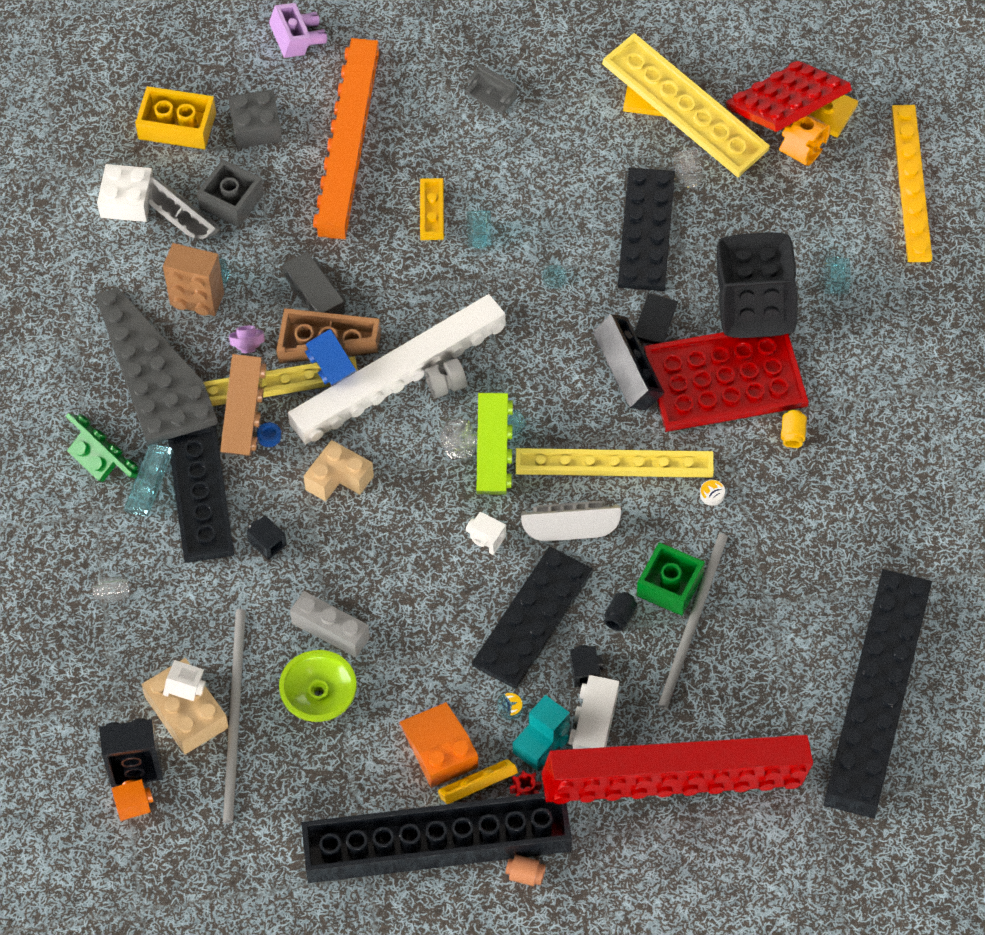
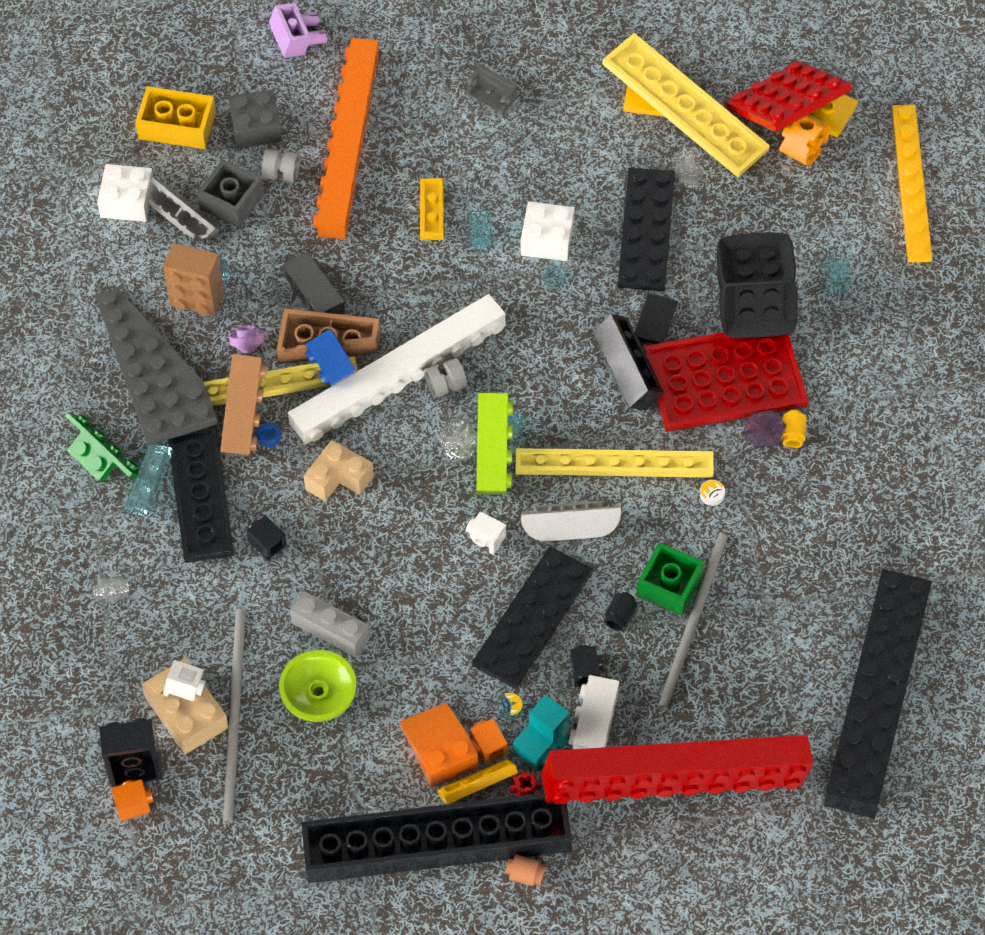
none -> light grey wheel [261,148,300,183]
none -> orange brick [470,718,508,764]
none -> white brick [521,202,575,261]
none -> clear purple brick [742,410,787,448]

